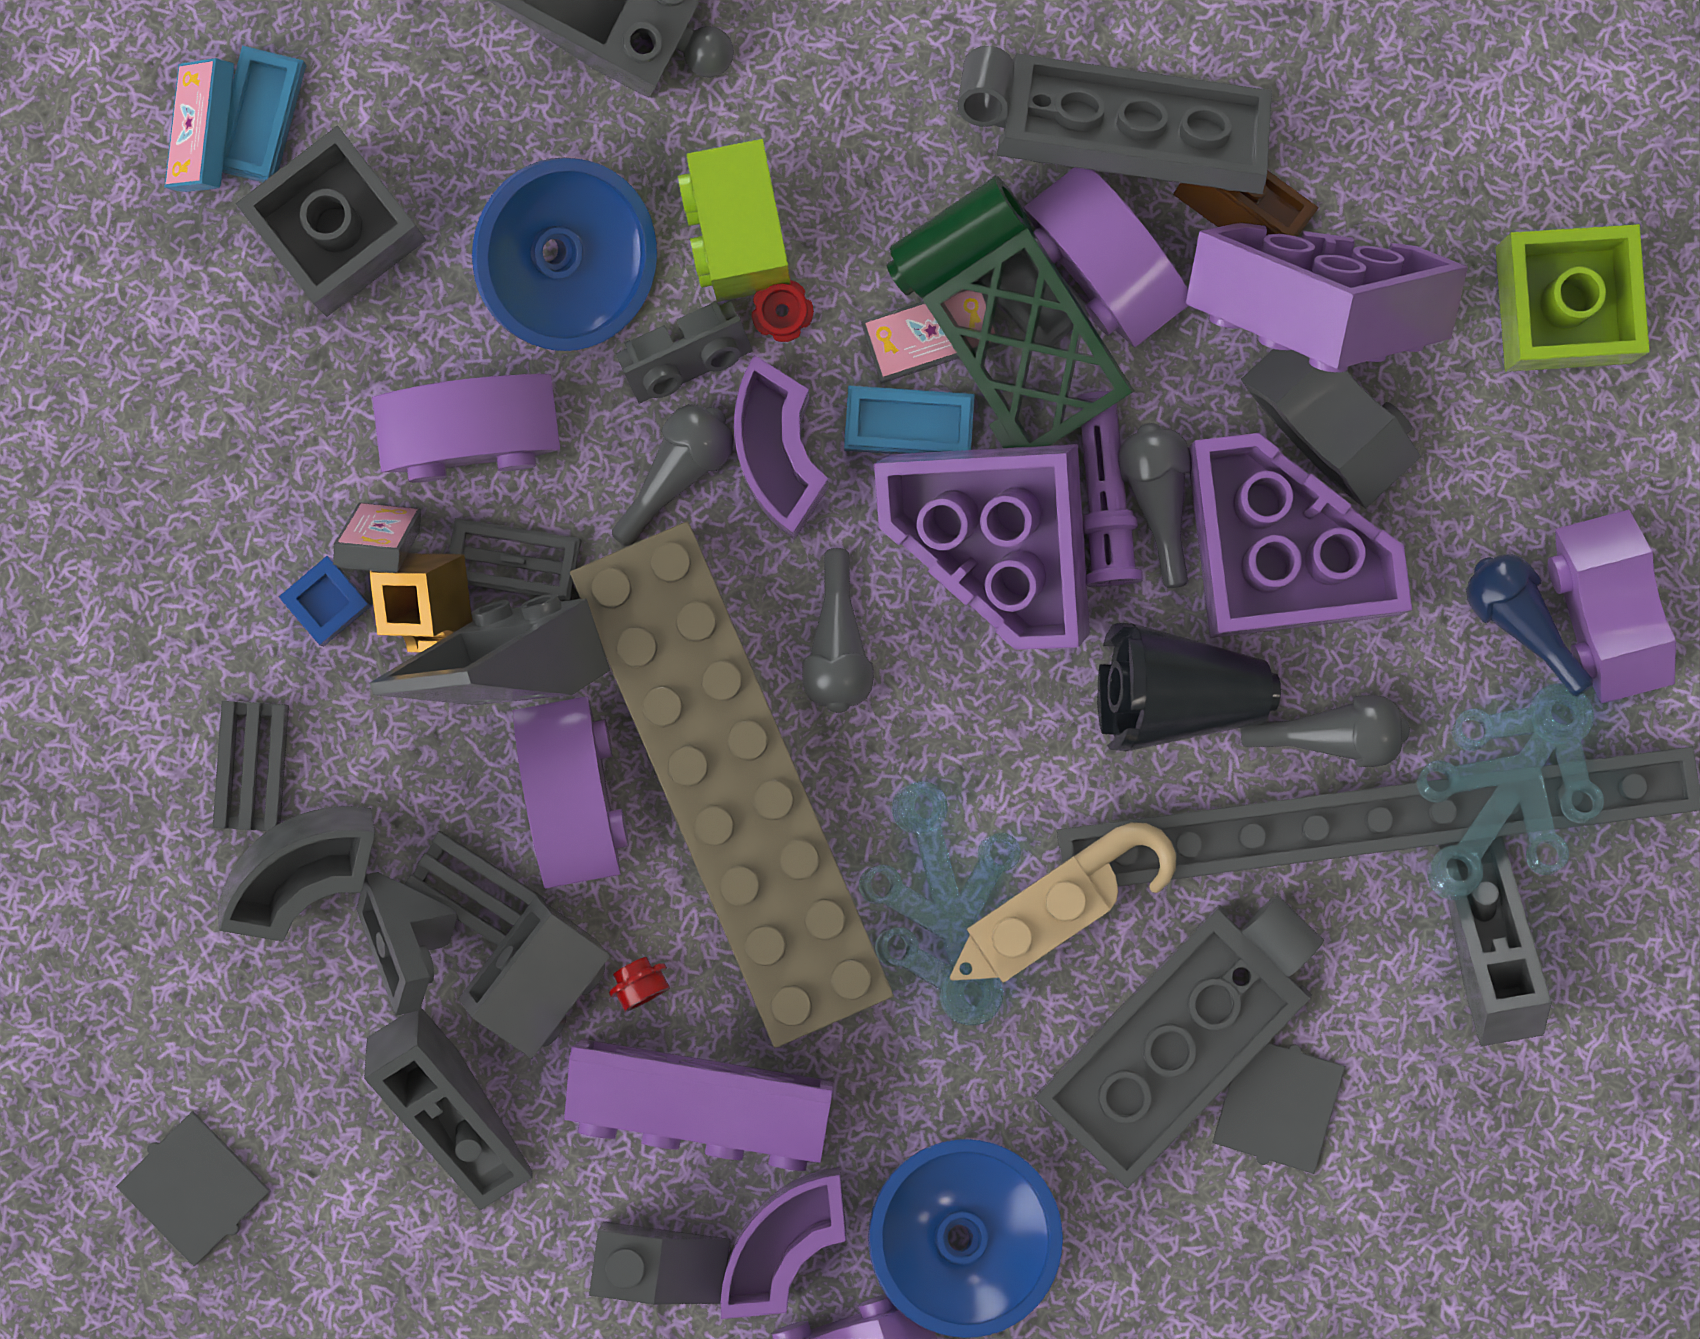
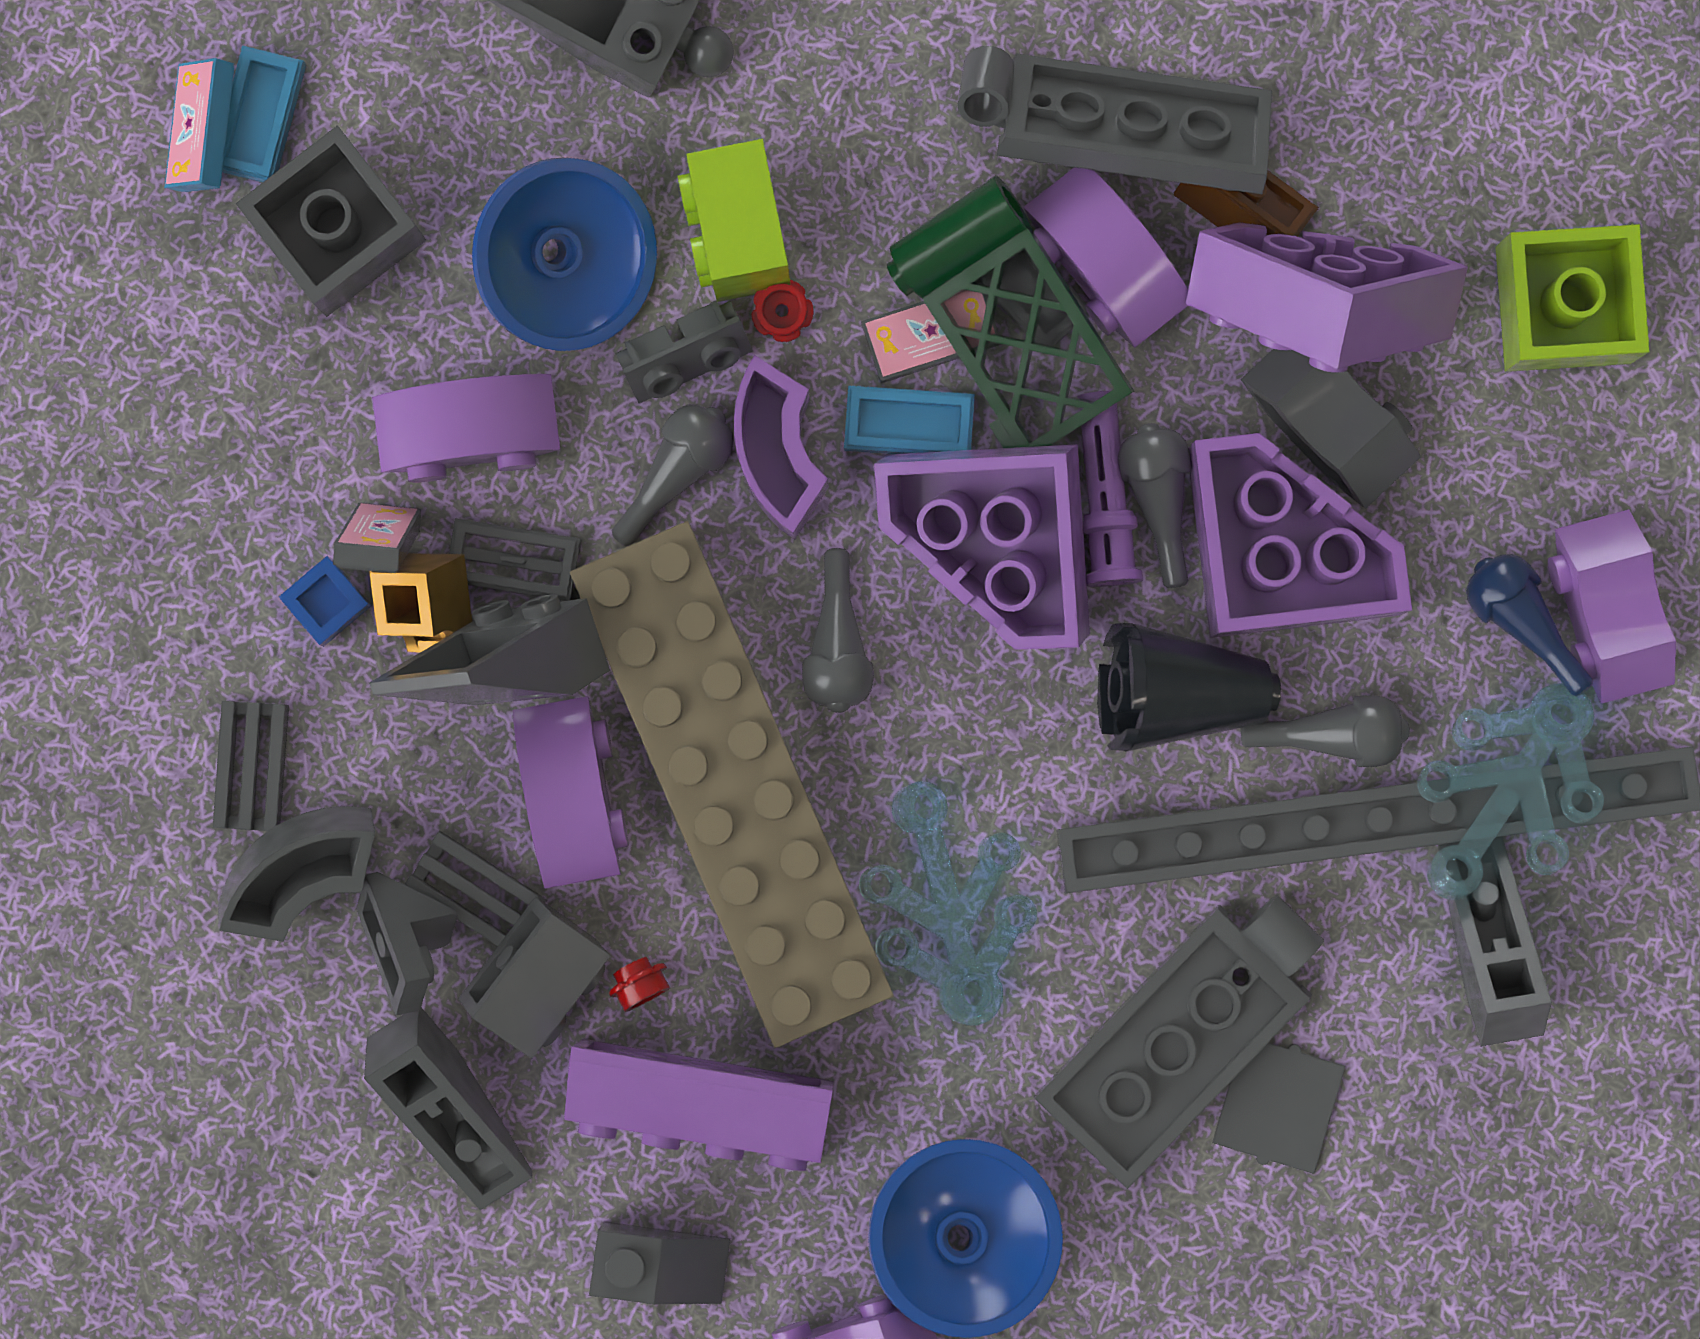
dark grey piece [116,1111,271,1266] -> none
medium lavender brick [721,1167,846,1319] -> none
tan plate [950,822,1176,983] -> none

